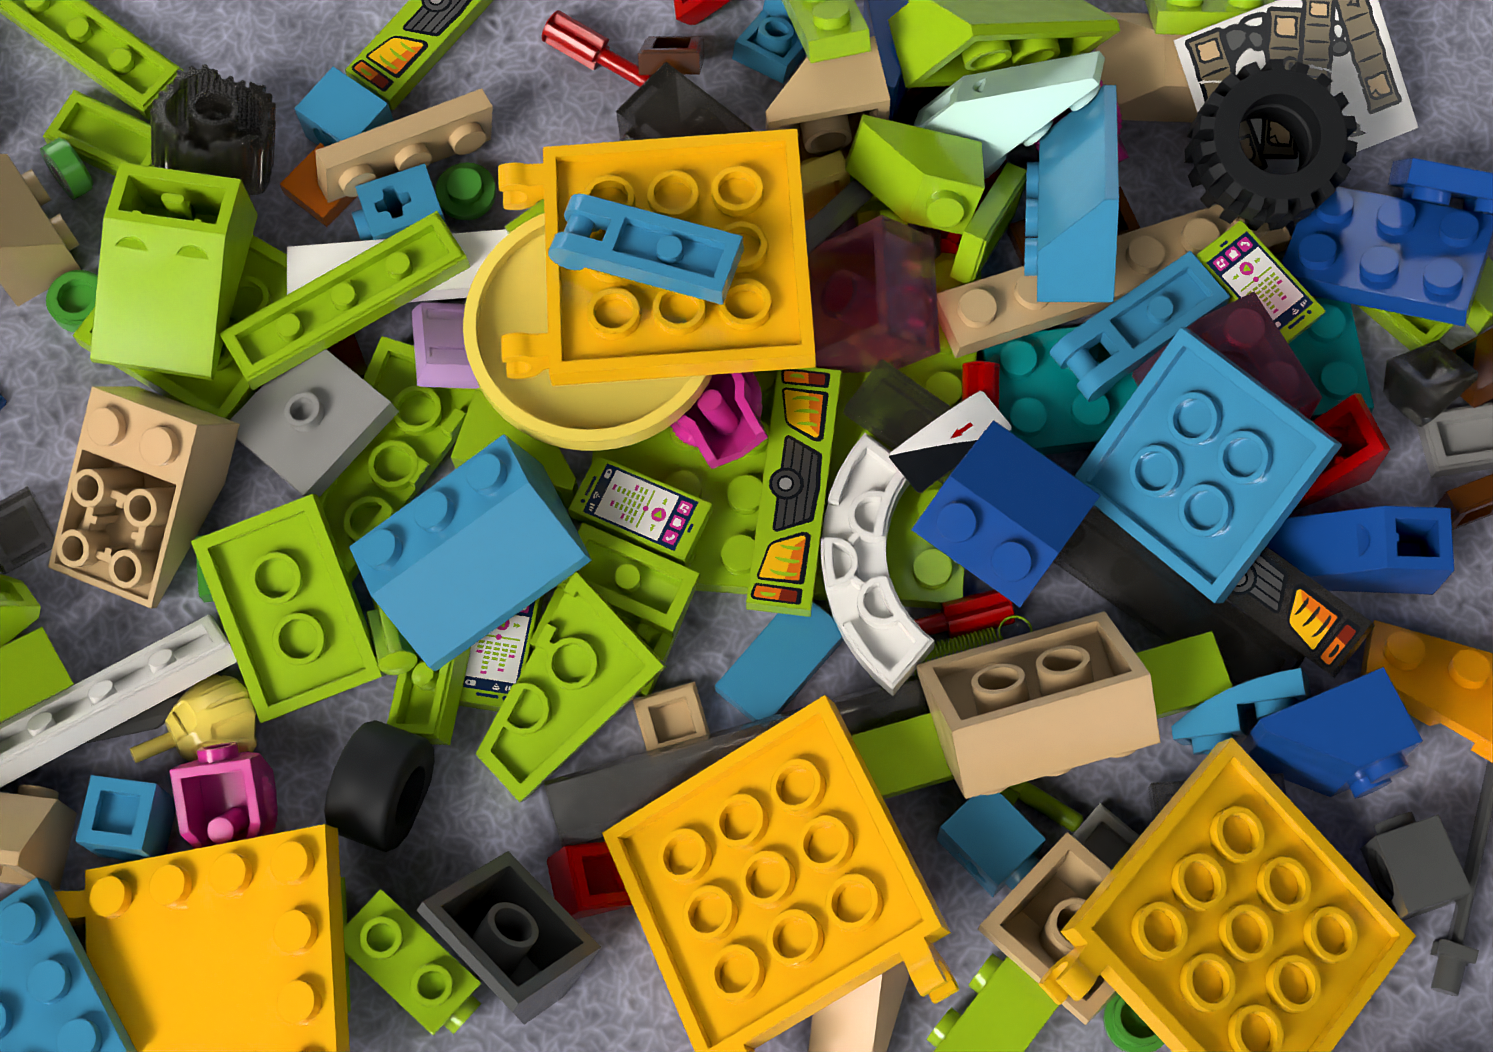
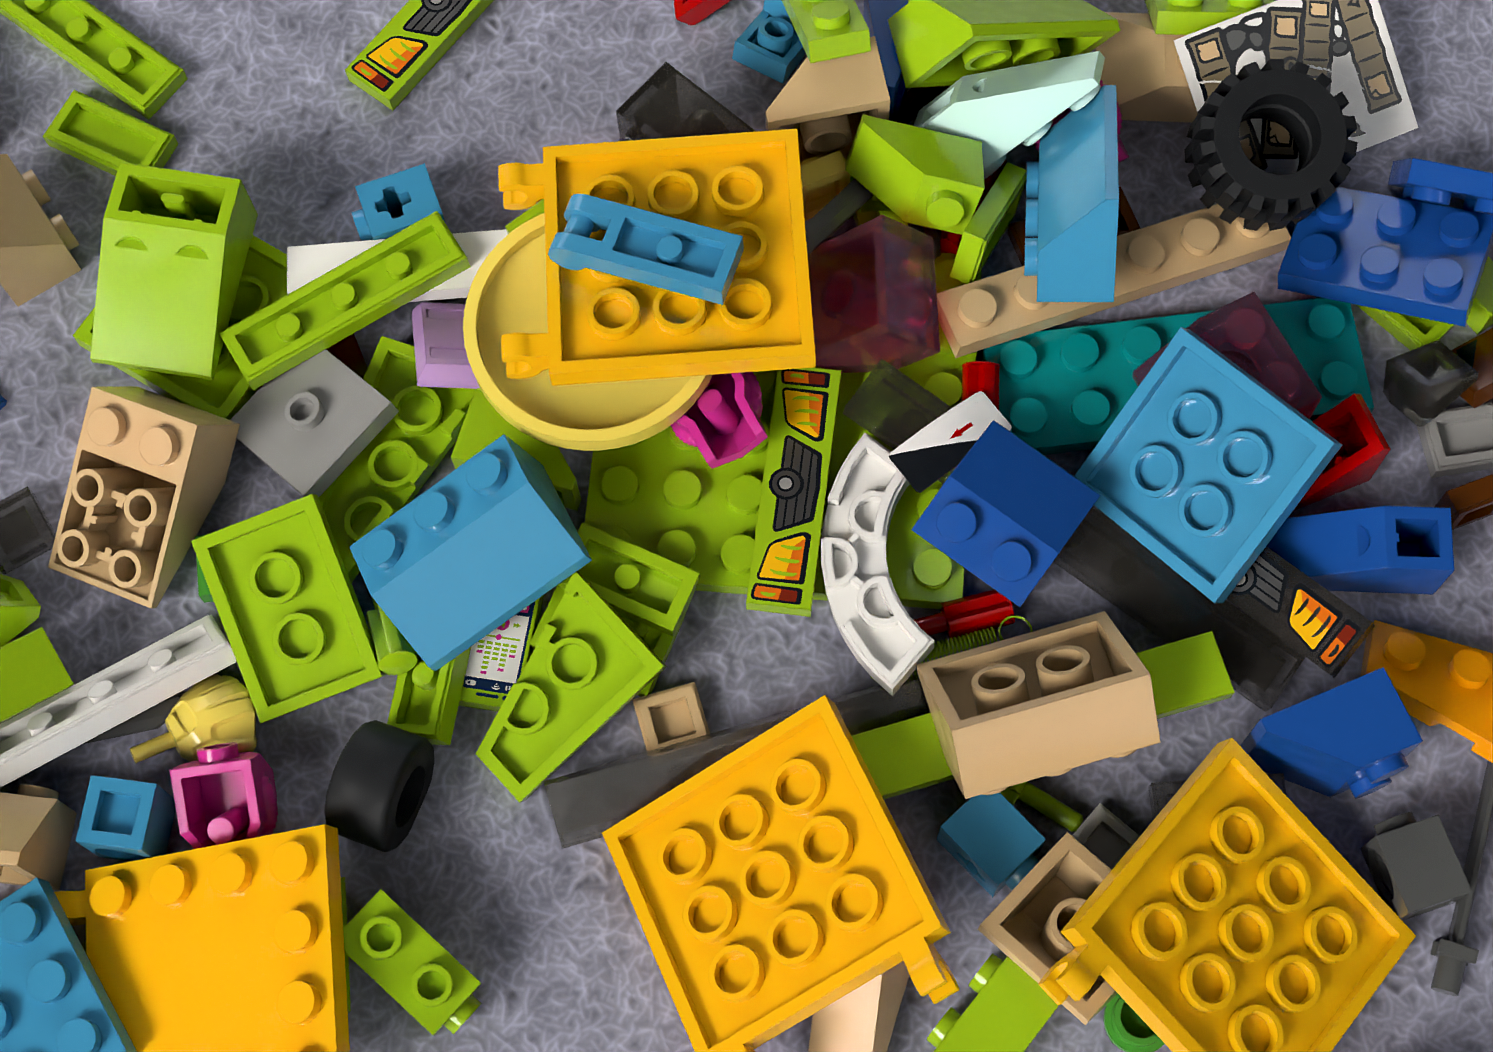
bright green tile [40,137,93,200] -> none
bright green tile [46,270,98,332] -> none
clear smoke brick [150,64,276,196] -> none
orange tile [280,143,356,227] -> none
dark azure brick [294,66,394,147] -> none
tan plate [315,88,493,203] -> none
dark grey slope [417,851,601,1025] -> none
bright green plate [436,162,497,220] -> none
red axle [541,10,653,90] -> none
red slope [546,841,633,920] -> none
tile [568,455,713,567] -> none
reddish brown tile [638,36,704,75] -> none
dark azure tile [715,602,844,732] -> none
dark azure plate [1049,251,1230,402] -> none
dark azure slope [1171,668,1311,755] -> none
tile [1195,220,1325,355] -> none

